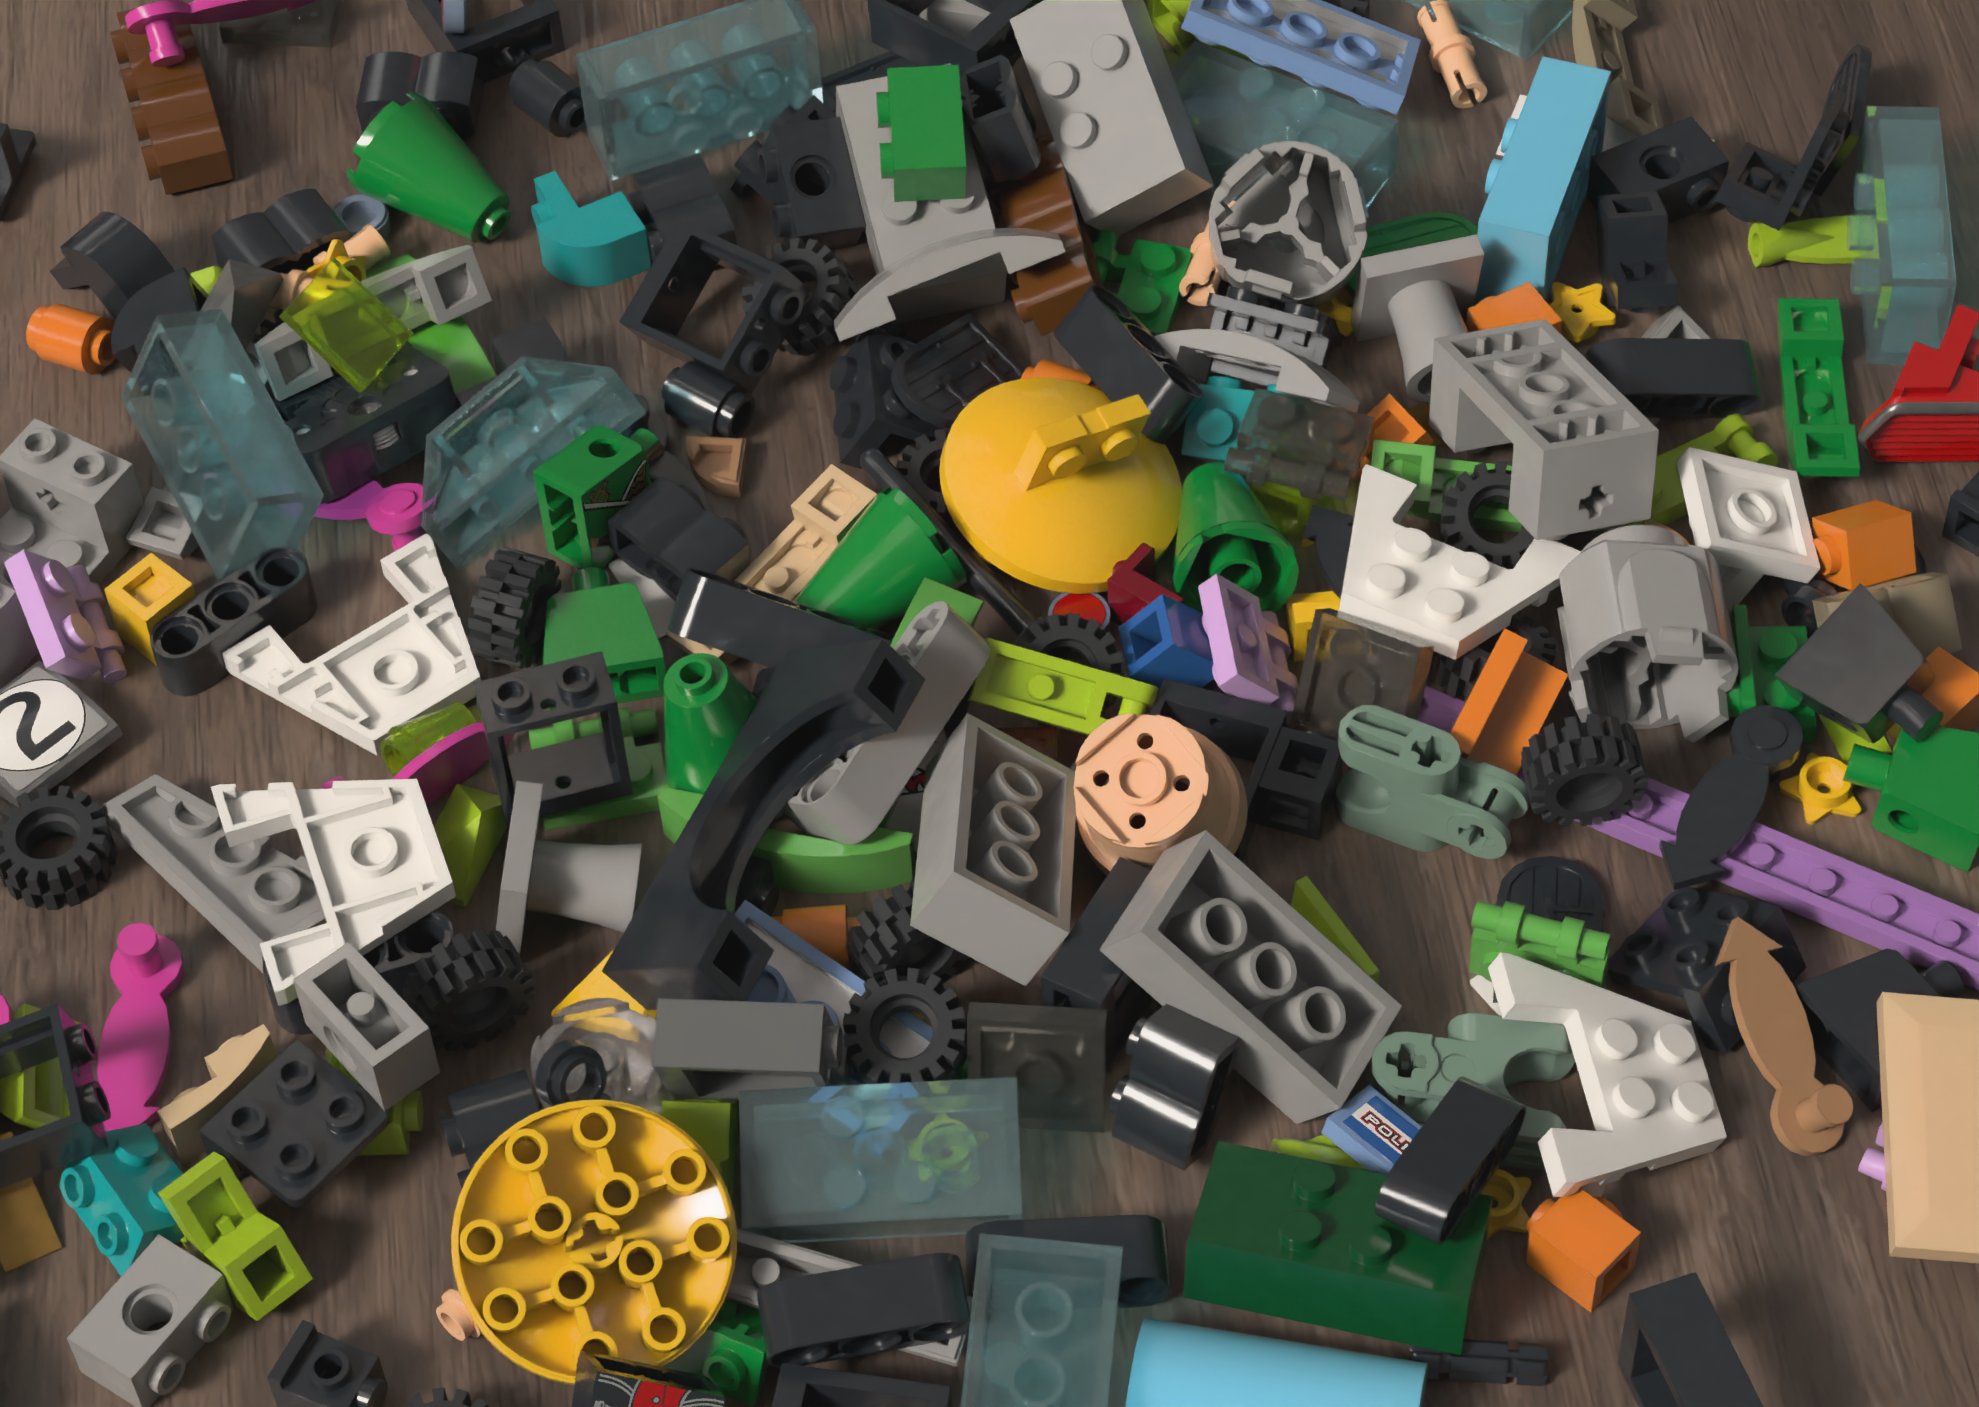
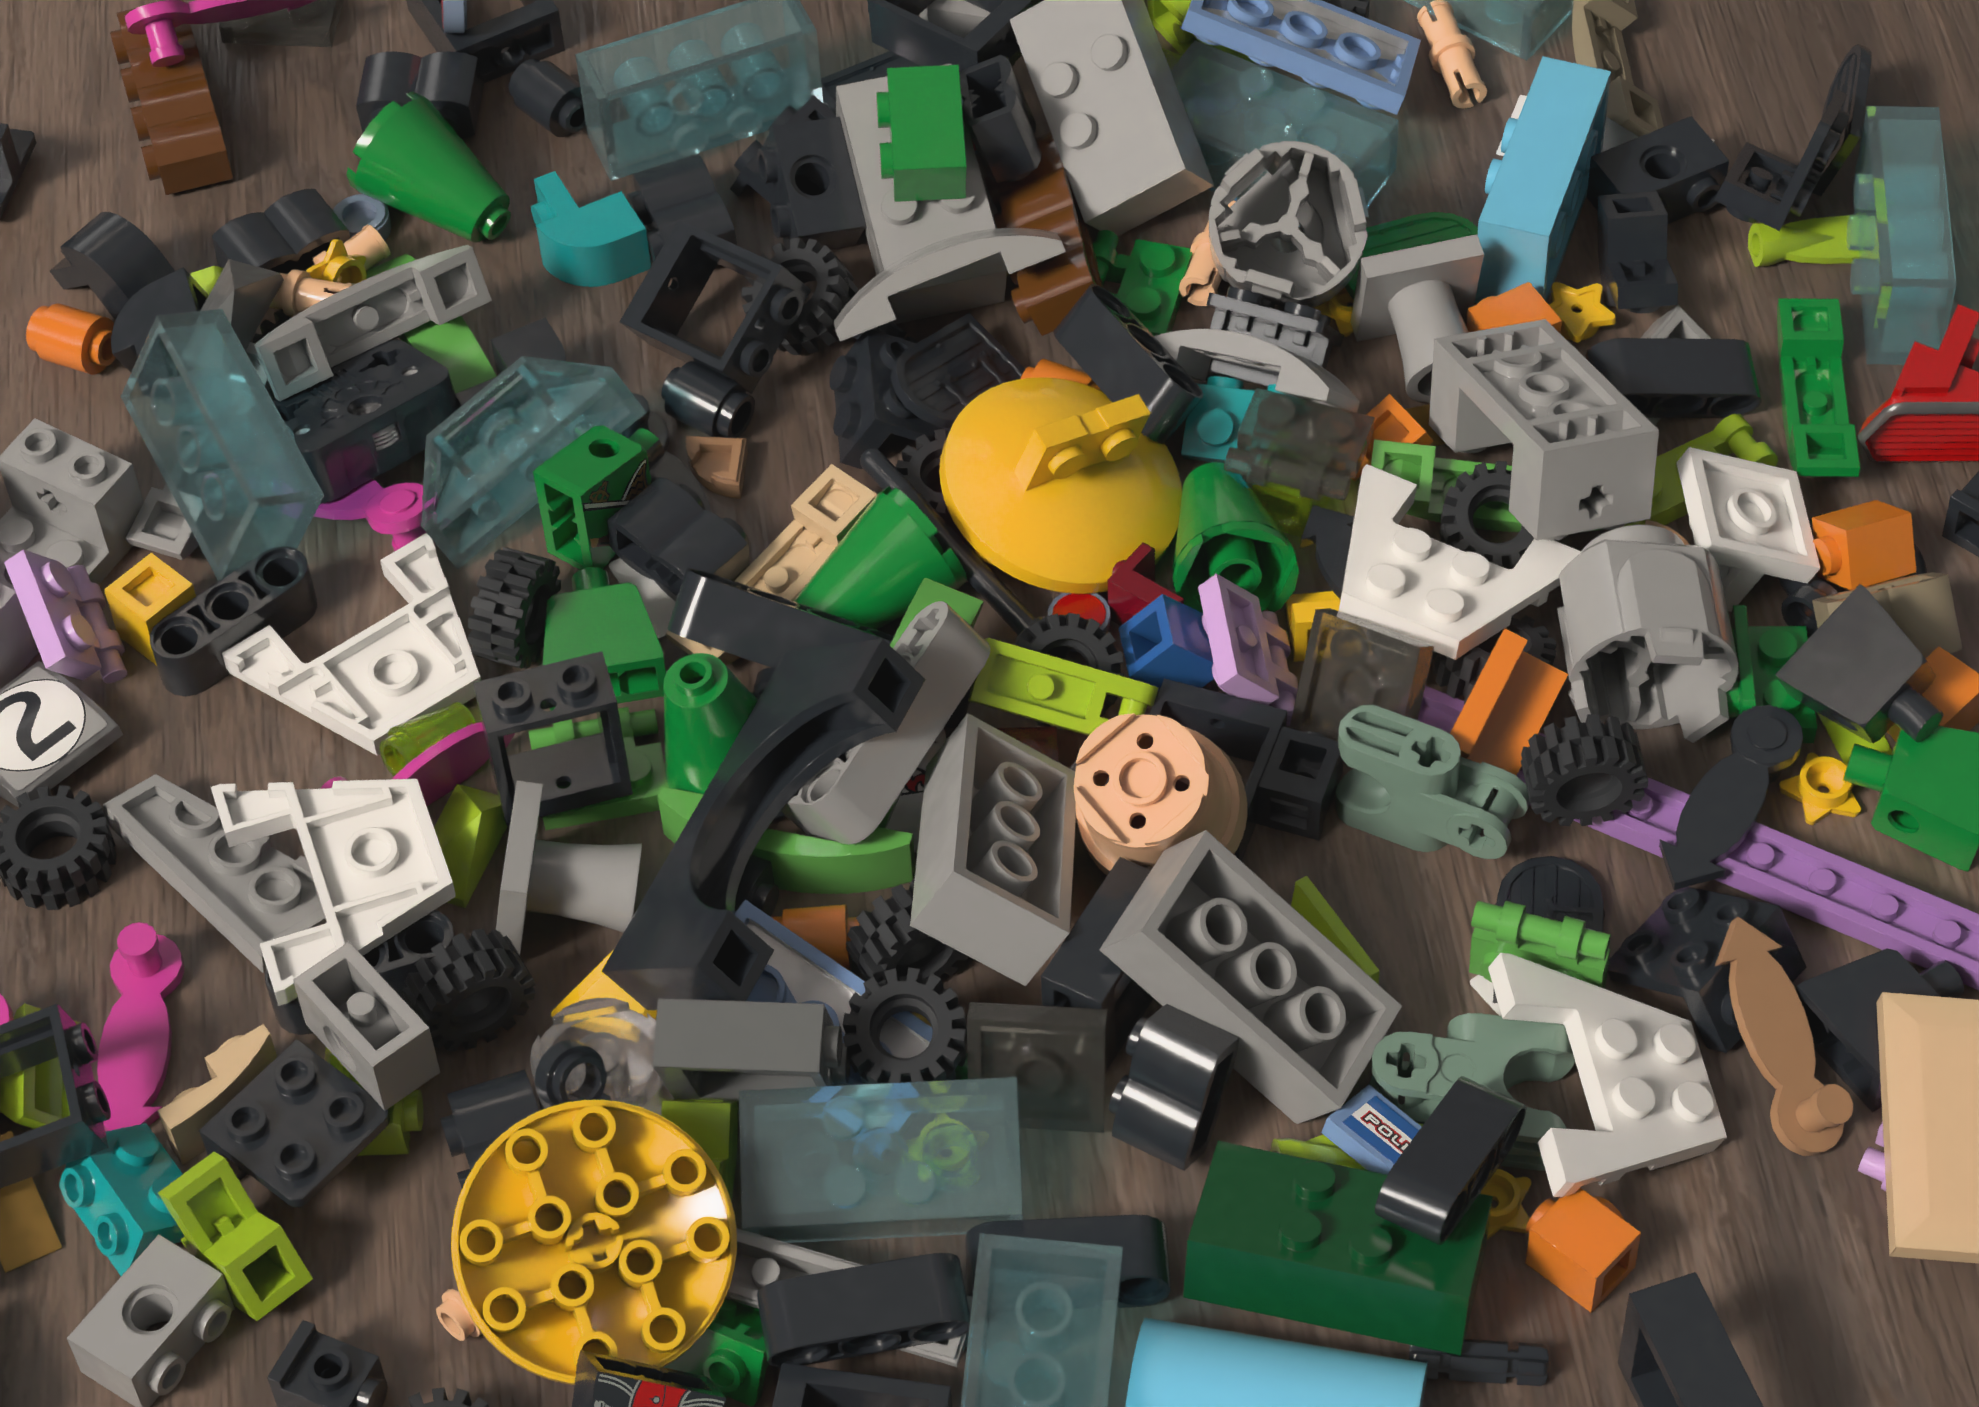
clear neon green piece [279,257,414,393] -> none

